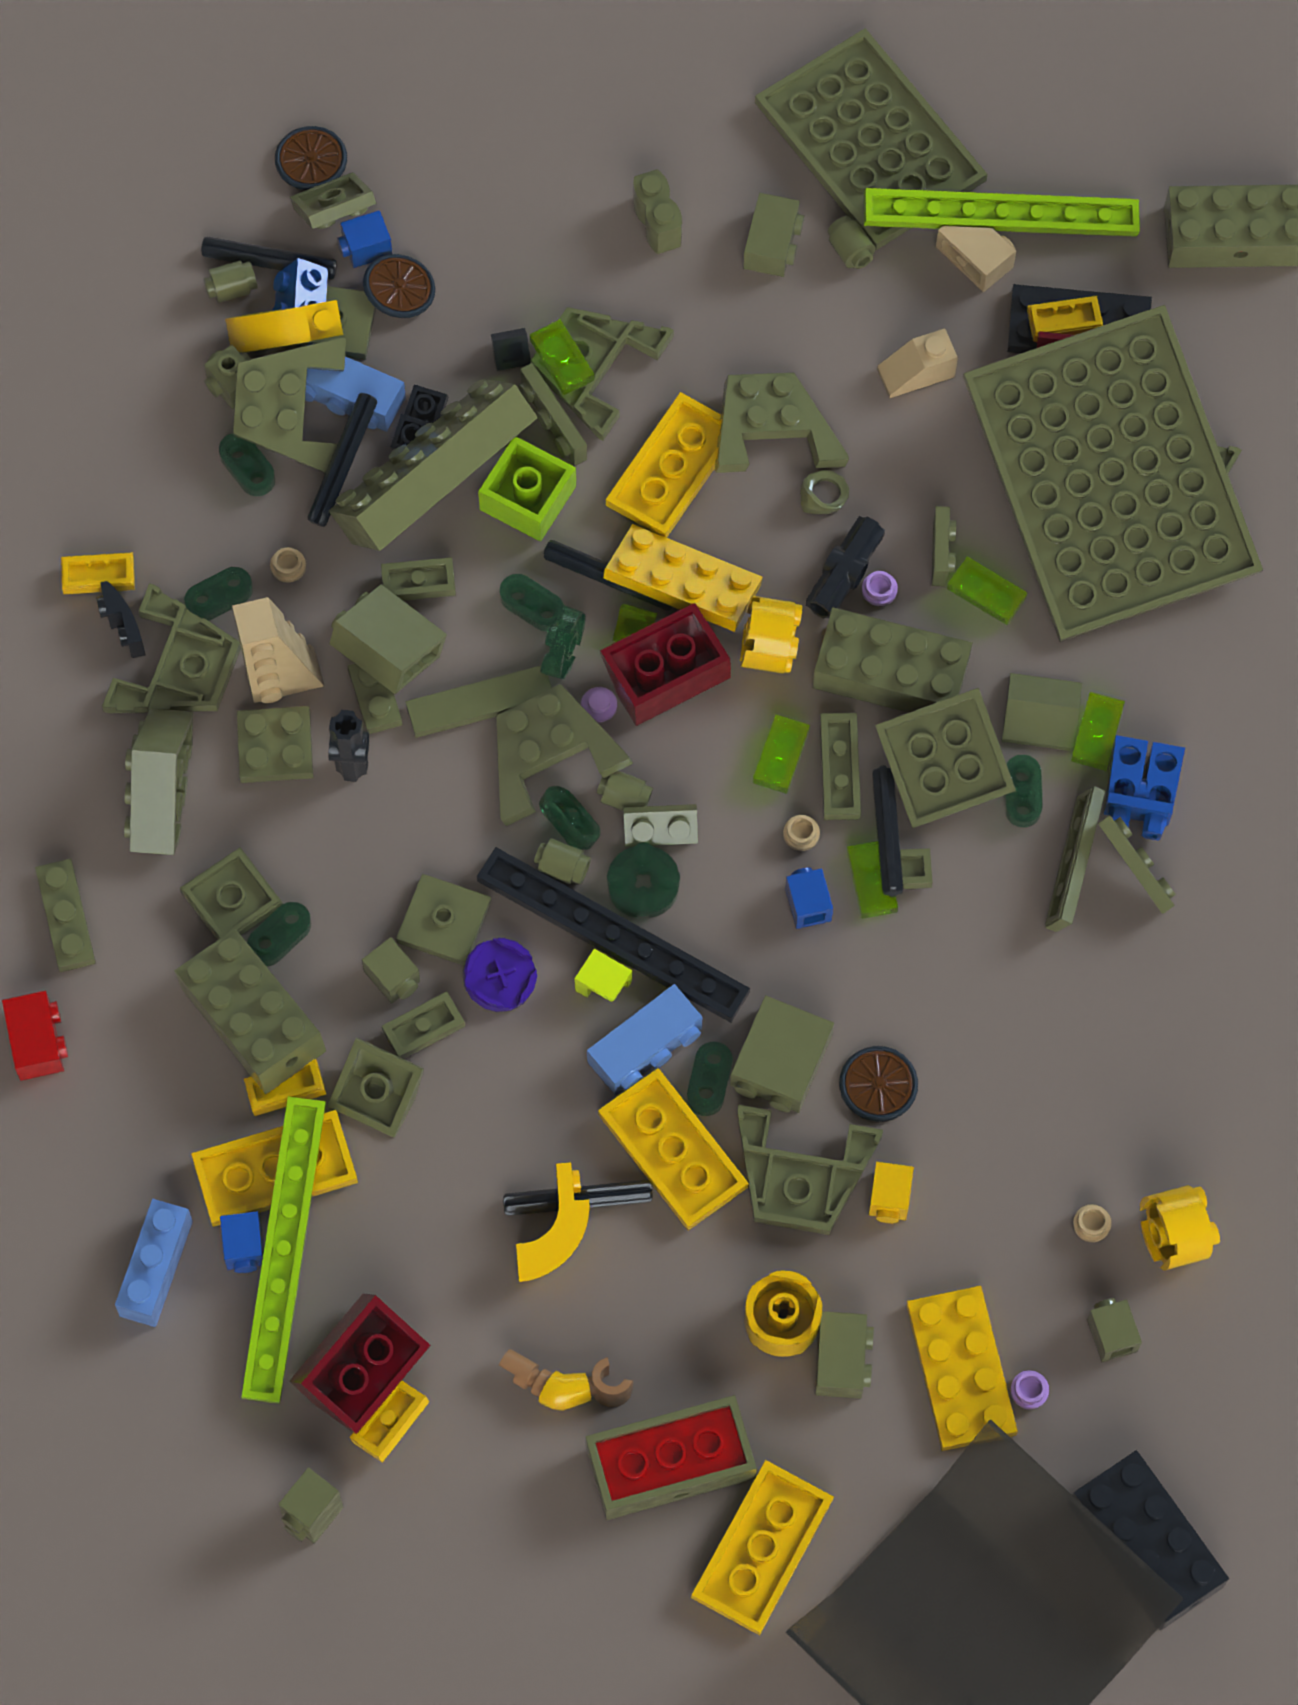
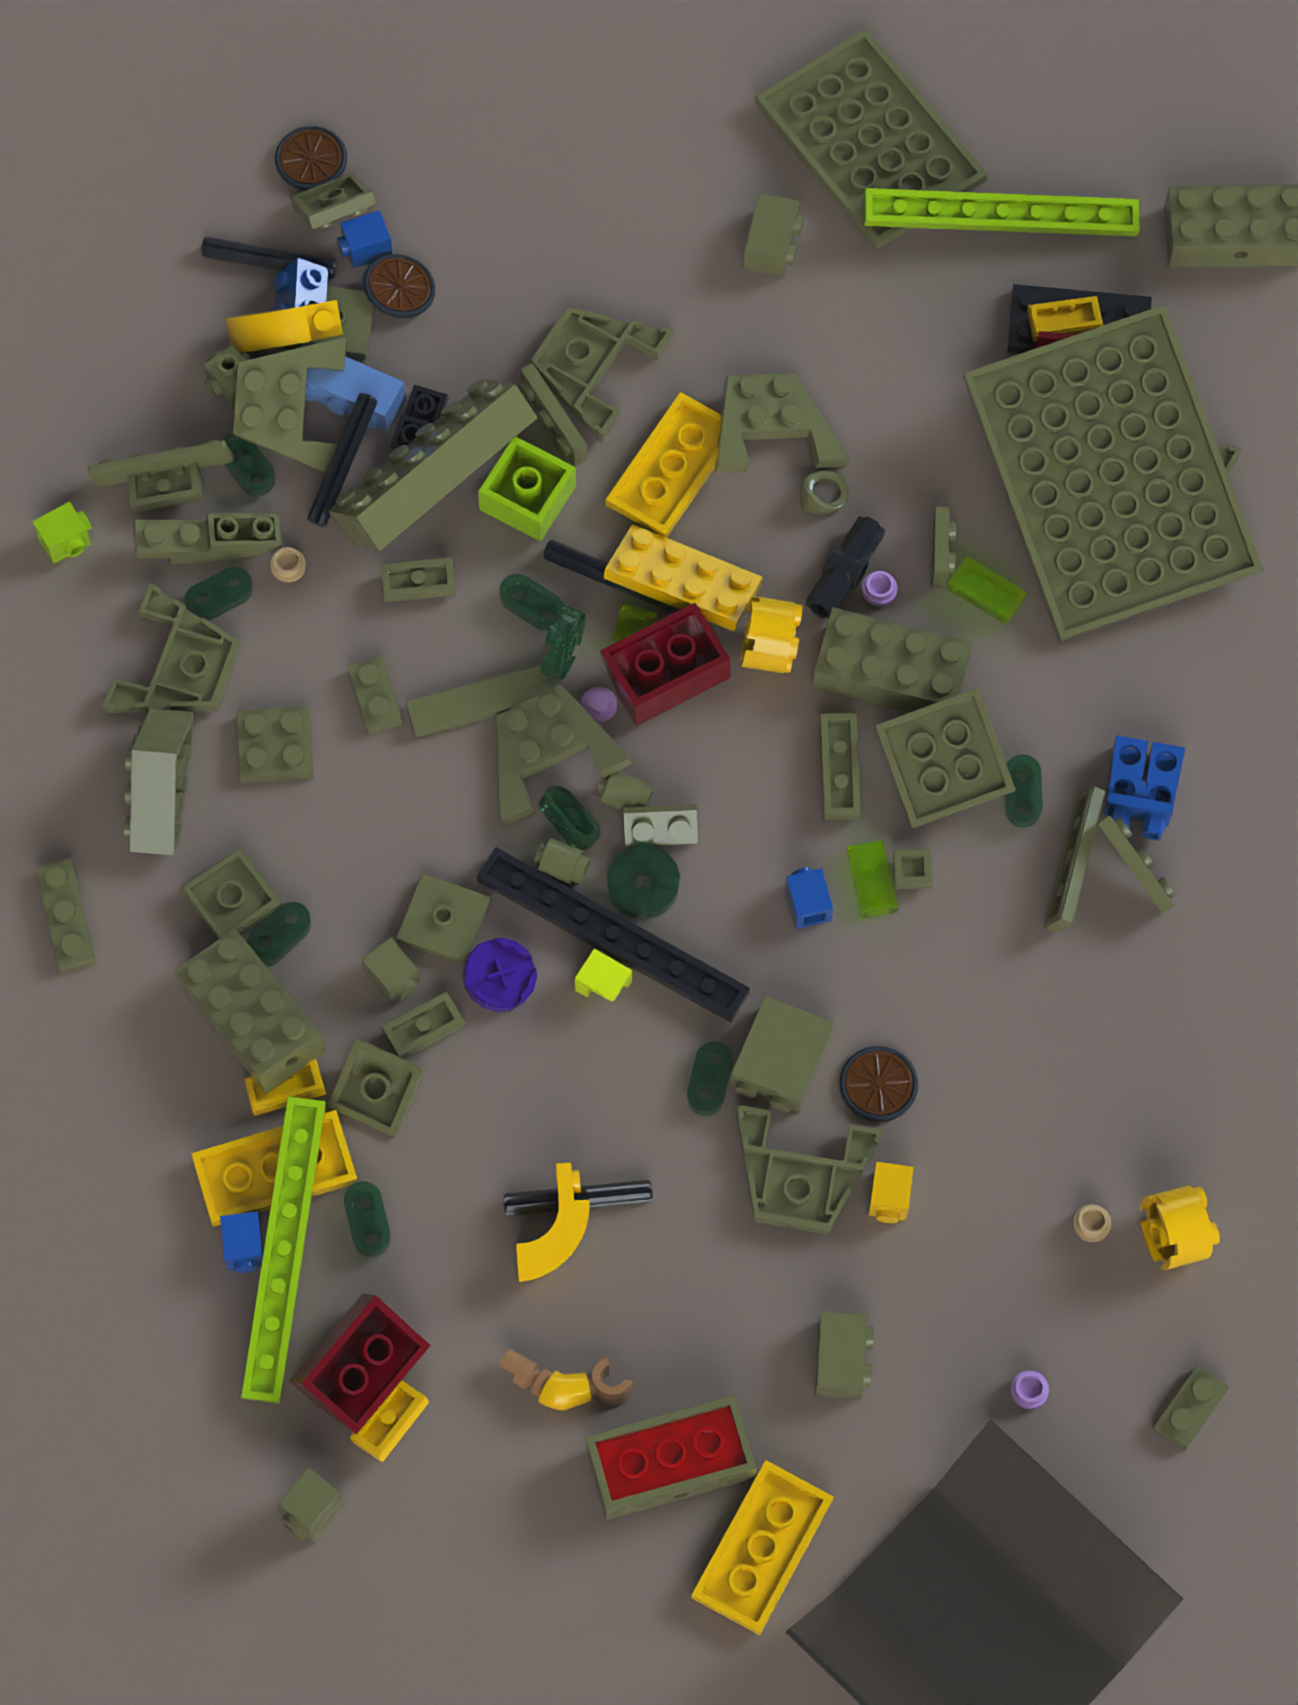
red brick [2,990,68,1081] -> none
yellow plate [61,552,135,595] -> none
black slope [96,581,146,658] -> none
medium blue brick [115,1198,193,1327] -> none
olive brick [204,261,258,303] -> none
tan wedge [232,597,324,703] -> none
black piece [328,710,370,782] -> none
olive brick [329,584,447,694] -> none
black tile [491,328,531,371] -> none
clear neon green plate [530,319,595,395] -> none
medium blue brick [587,984,703,1095] -> none
yellow plate [598,1068,749,1231] -> none
olive brick [633,169,682,254] -> none
yellow brick [744,1270,822,1357] -> none
clear neon green plate [753,714,810,794] -> none
tan plate [783,815,820,851] -> none
olive brick [828,216,876,269] -> none
black axle [872,765,904,897] -> none
tan slope [877,328,958,398] -> none
yellow plate [906,1286,1018,1451] -> none
tan slope [936,226,1016,292] -> none
olive slope [1002,673,1082,751] -> none
black brick [1069,1450,1230,1631] -> none
clear neon green plate [1071,692,1125,771] -> none
olive brick [1087,1298,1142,1362] -> none
none -> lime brick [32,502,92,564]
none -> olive bracket [87,440,233,513]
none -> olive slope [133,513,282,565]
none -> clear green plate [344,1181,391,1257]
none -> olive plate [1153,1365,1229,1451]

